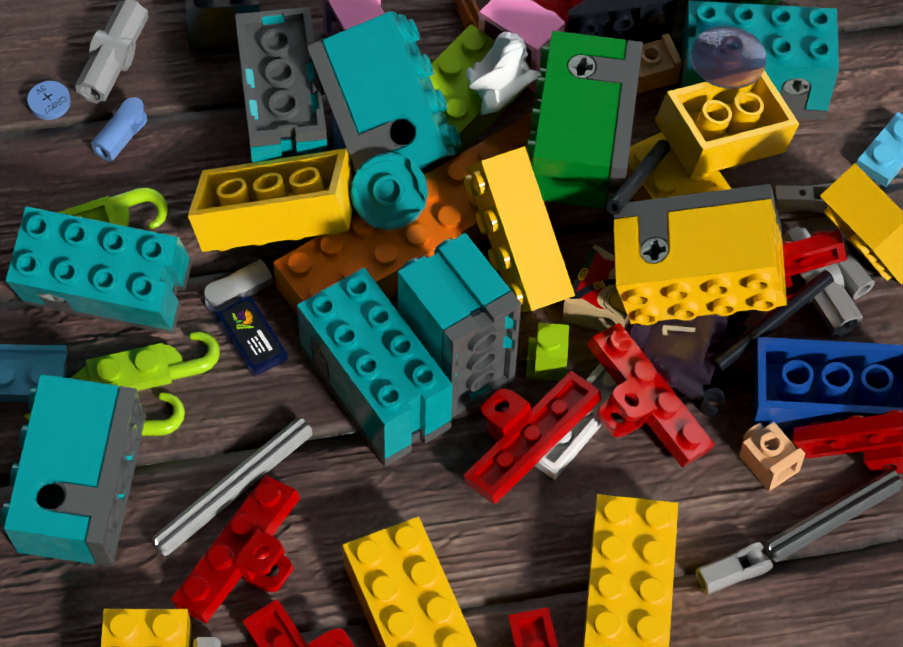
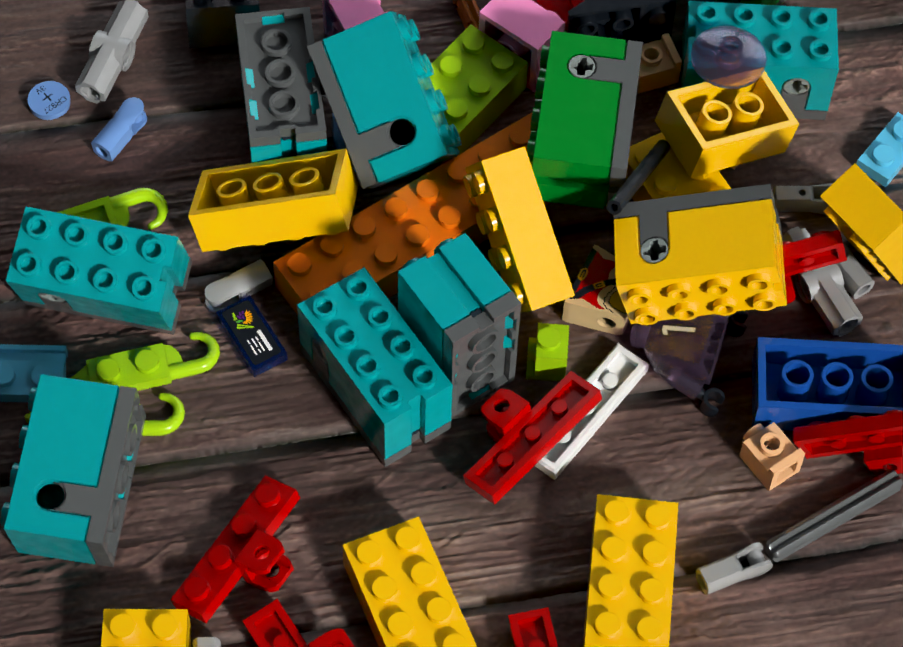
light grey axle [152,417,312,556] -> none
teal tile [350,152,429,231] -> none
white piece [466,32,542,116] -> none
red plate [587,322,715,468] -> none
black piece [711,270,834,372] -> none

